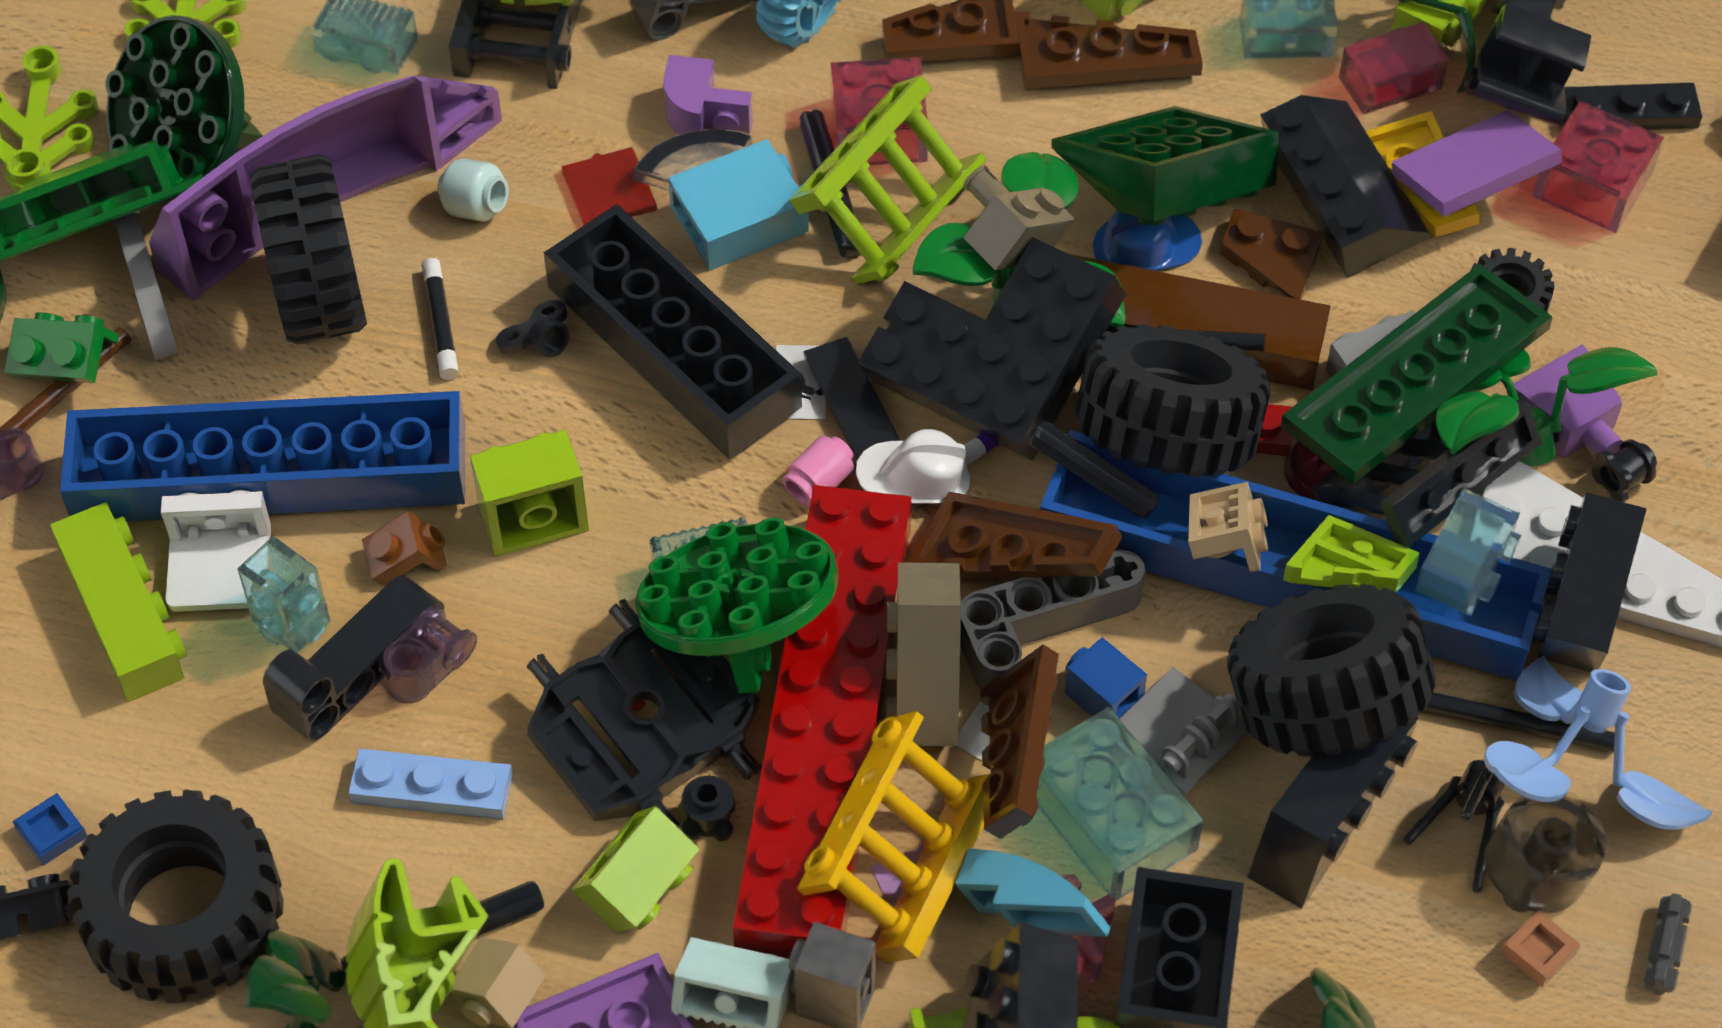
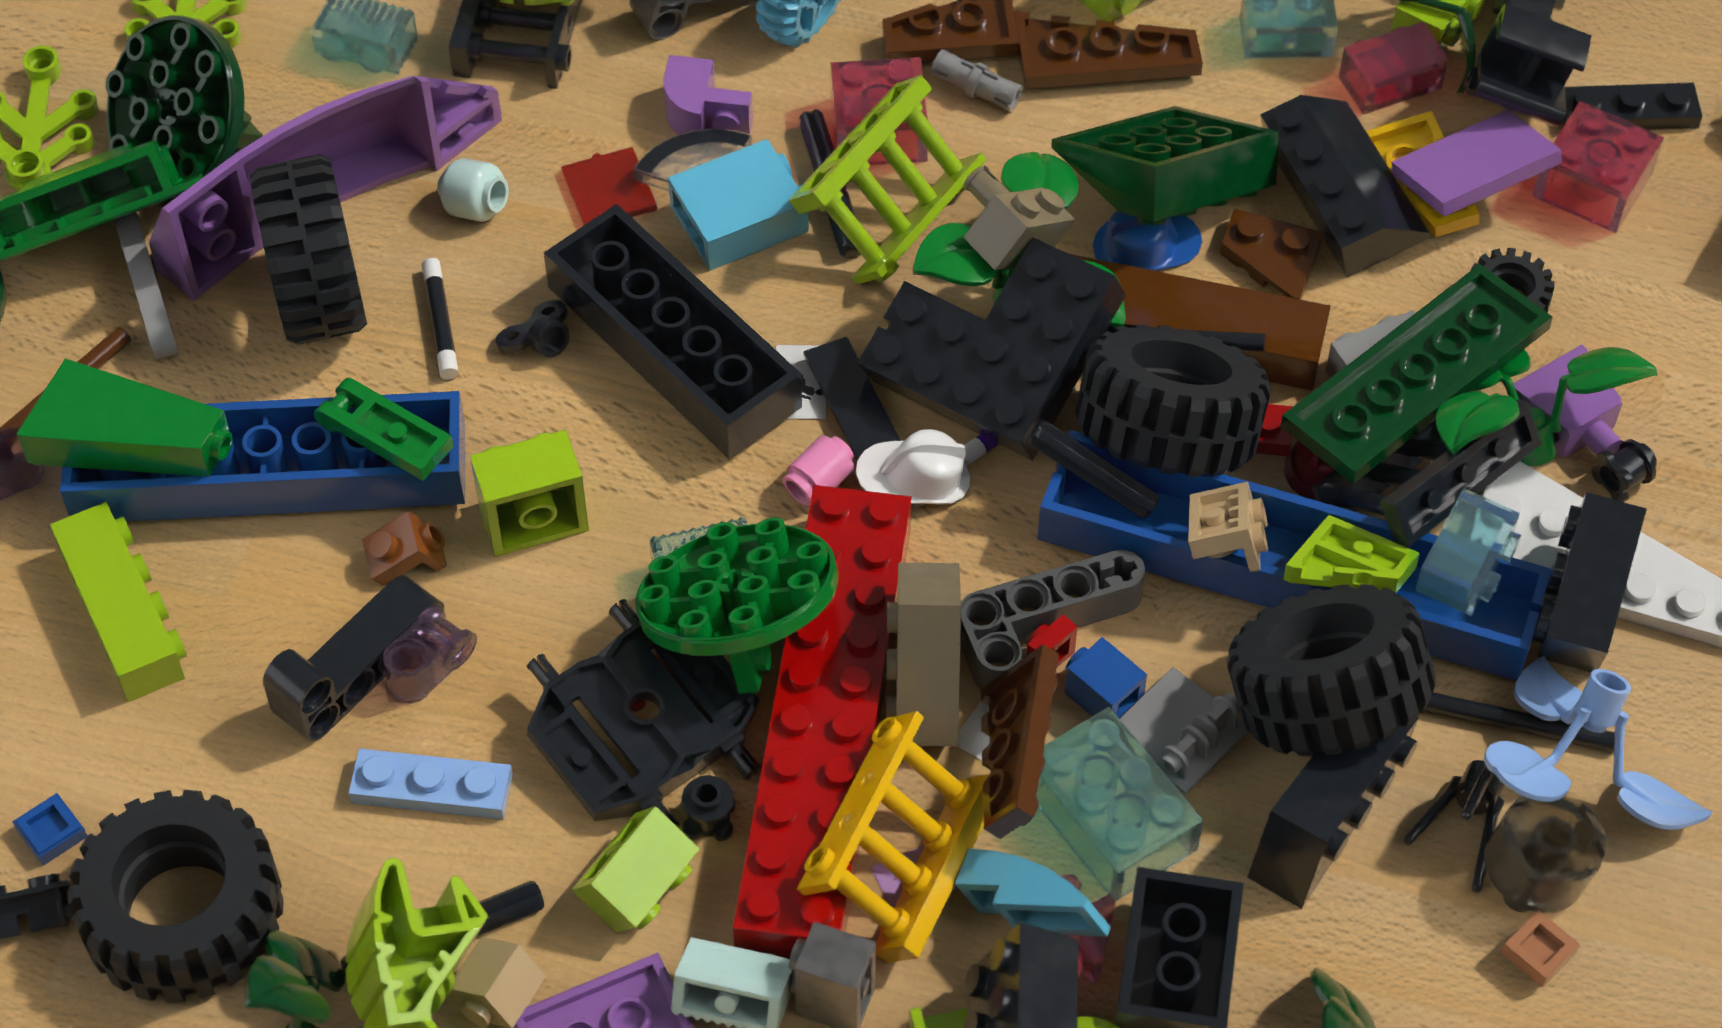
green bracket [4,312,119,383] -> none
white bracket [161,490,271,612] -> none
clear light blue brick [237,536,331,653] -> none
reddish brown wing [906,491,1122,578] -> none
dark grey axle [1644,893,1692,995] -> none
none -> green slope [17,358,233,477]
none -> green plate [314,377,454,481]
none -> light grey pin [931,49,1023,112]
none -> red plate [1026,614,1078,667]

